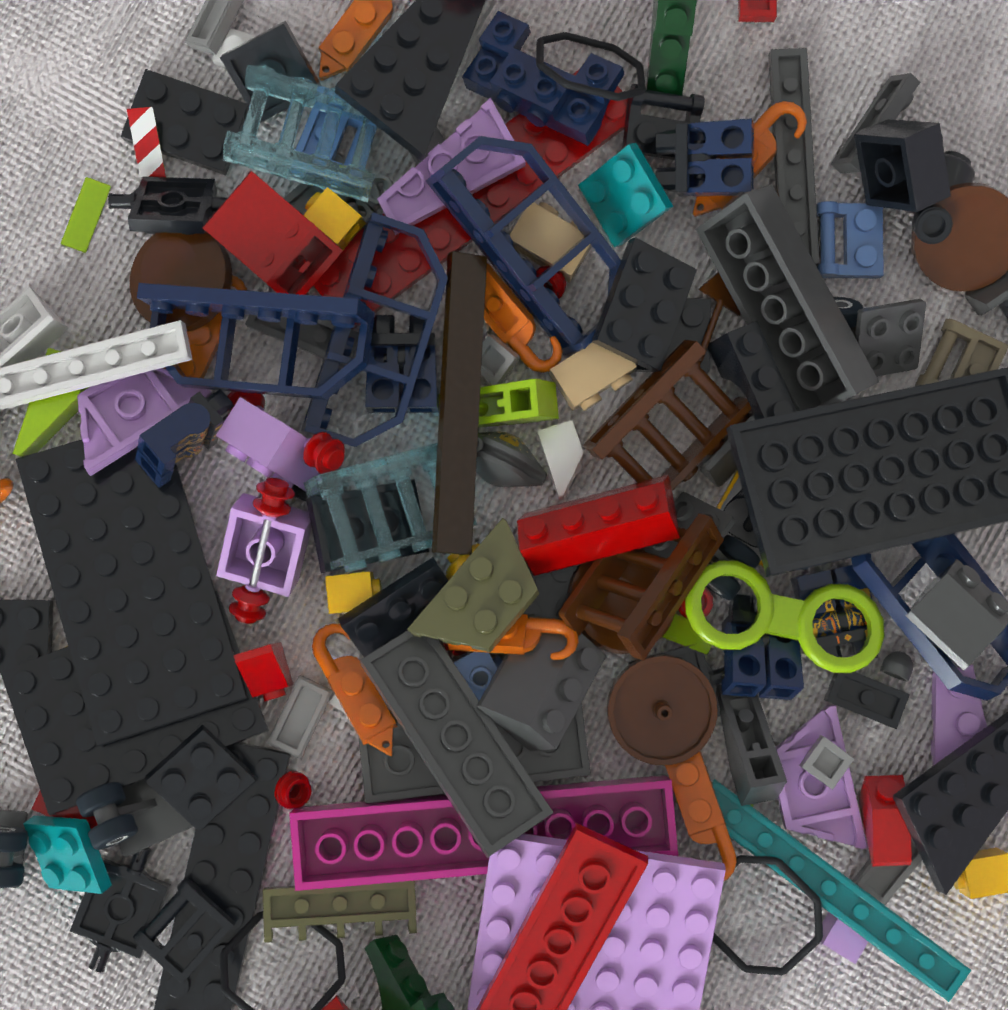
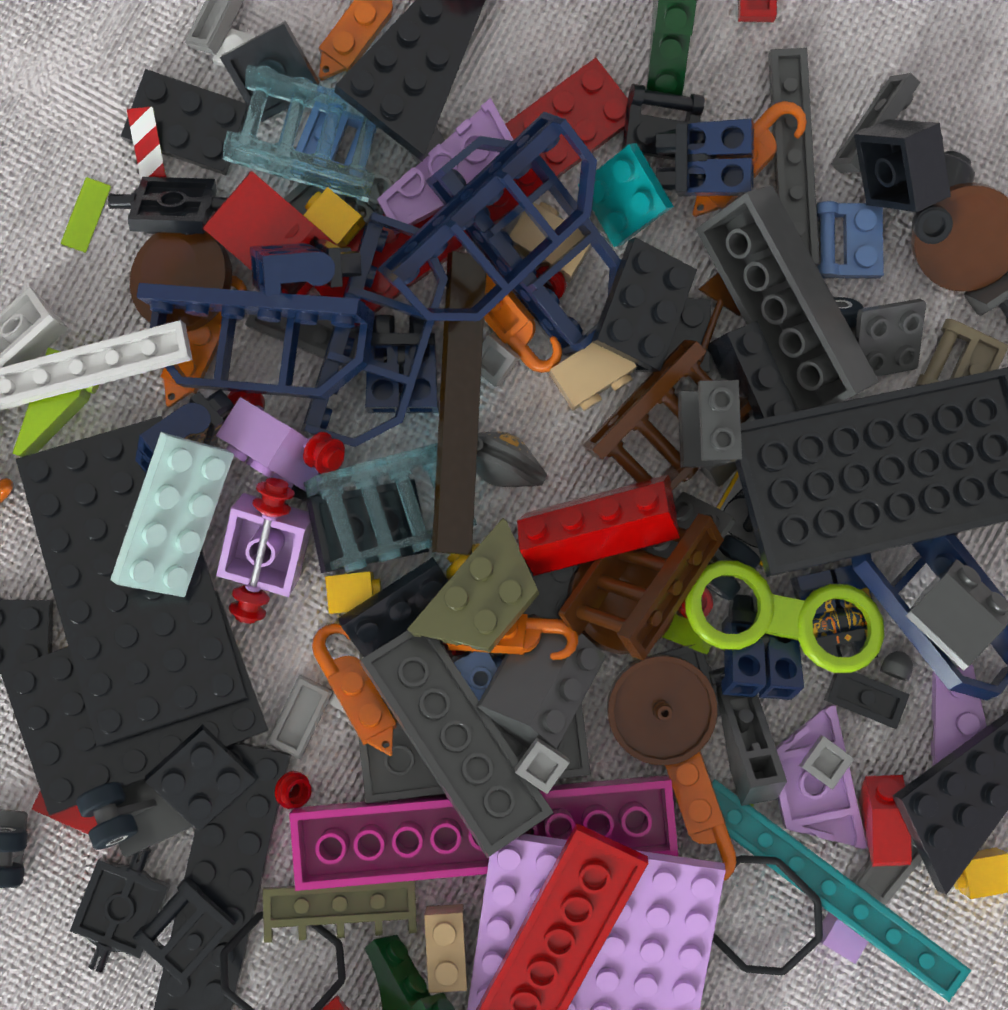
teal plate [23,815,112,894] -> none
lavender wing [77,368,212,476] -> none
red slope [233,642,294,702] -> none
lime slope [438,378,559,428] -> none
dark blue bracket [462,11,624,146] -> none
black piece [536,32,646,101] -> none
white slope [537,420,584,501] -> none
none -> light aqua plate [110,432,234,597]
none -> dark blue hips [250,239,361,296]
none -> dark blue plate [377,112,597,321]
none -> tan brick [424,904,468,993]
none -> light grey plate [514,737,570,794]
none -> dark grey panel [678,380,742,468]

